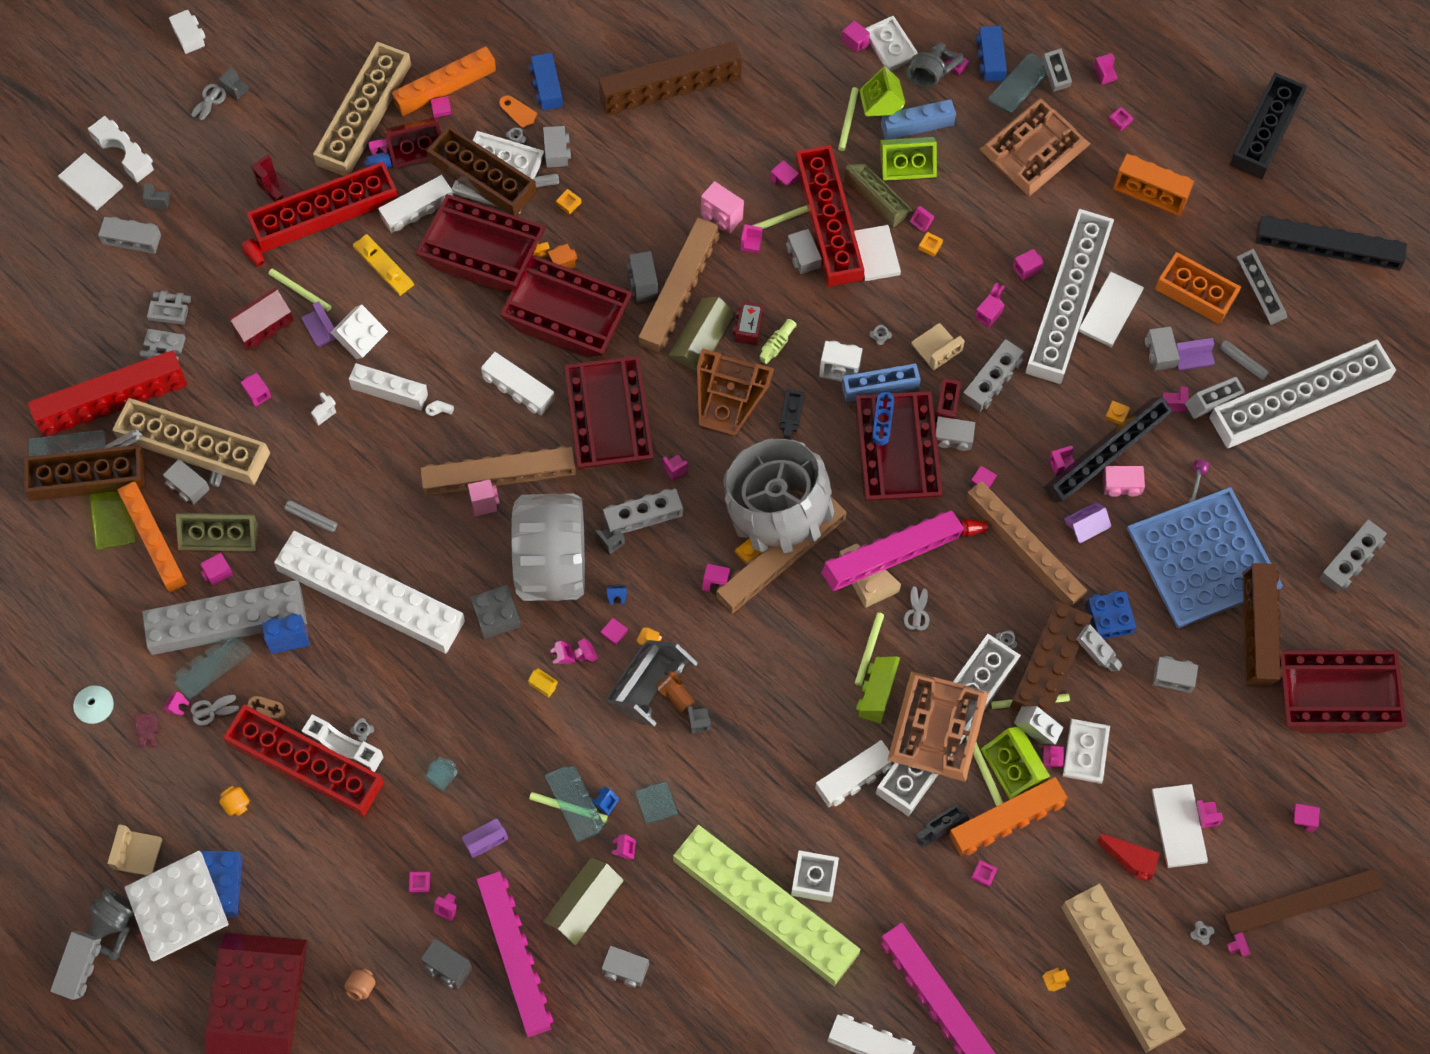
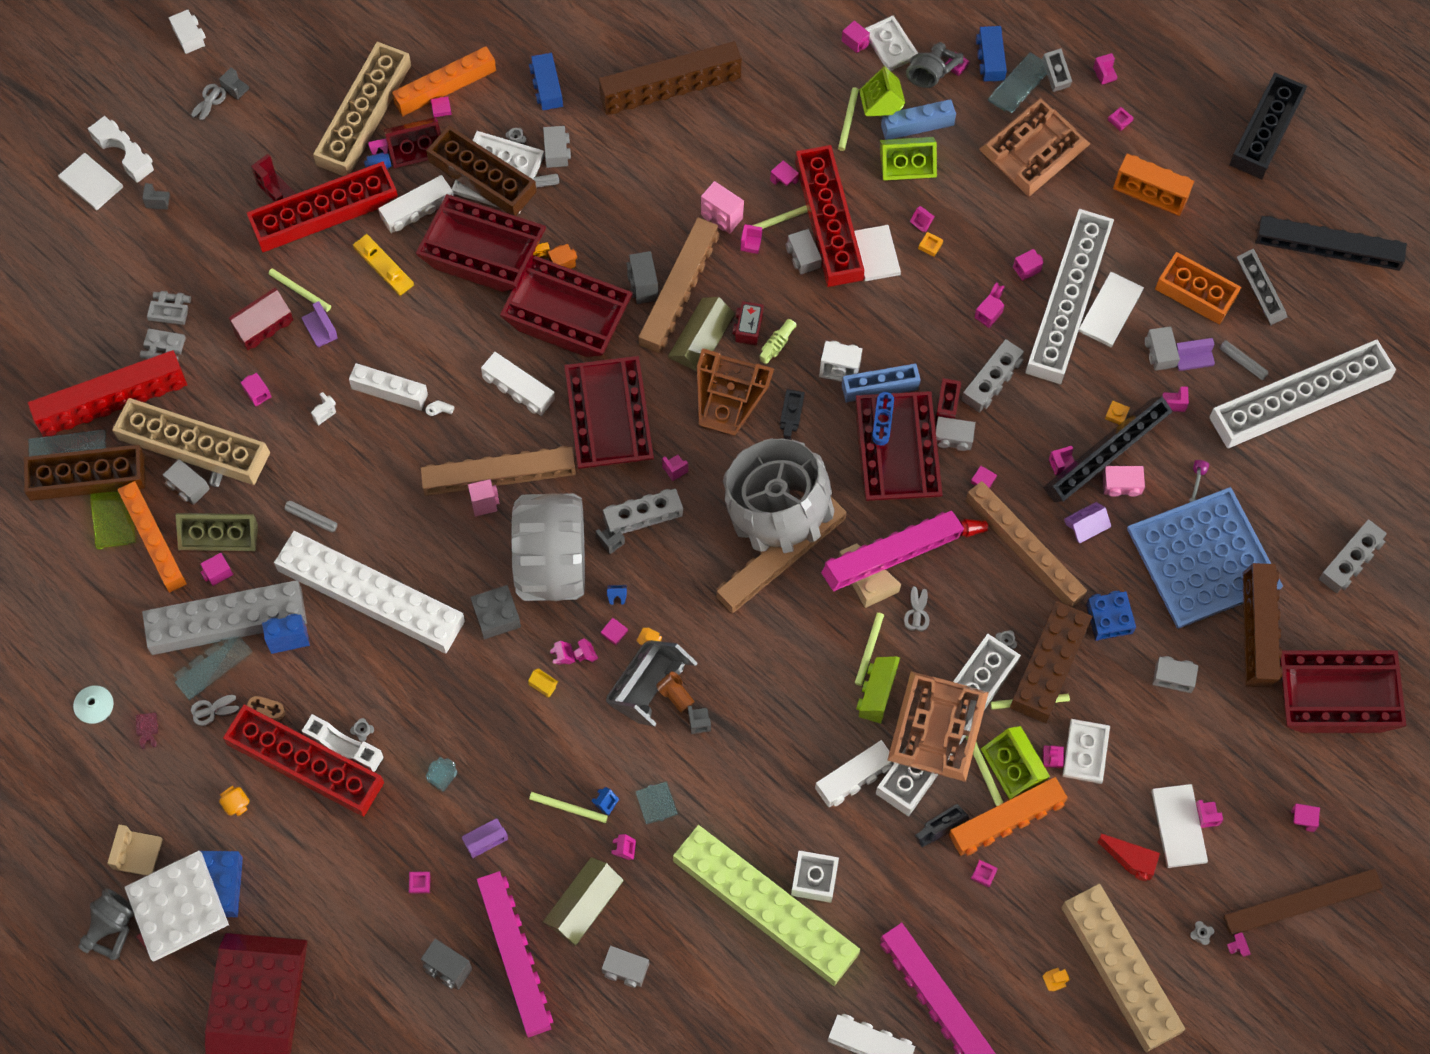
light grey brick [50,930,101,1000] -> none
light grey brick [98,217,161,254] -> none
light grey axle [104,429,142,448] -> none
dark pink tile [162,691,189,716] -> none
red cone [241,238,265,267] -> none
white brick [330,305,388,359] -> none
nougat head [345,968,376,1001] -> none
dark pink tile [433,893,457,921] -> none
orange piece [499,95,537,129] -> none
clear light blue windscreen [545,766,605,843] -> none
light orange plate [556,189,581,215] -> none
dark pink panel [702,564,730,592] -> none
light orange plate [735,538,761,564] -> none
olive slope [844,164,913,228] -> none
light grey plate [869,325,892,345] -> none
tan bracket [911,323,965,371] -> none
light grey brick [1014,706,1064,744] -> none
light grey hinge [1076,624,1122,672] -> none
light grey brick [1185,377,1246,419] -> none

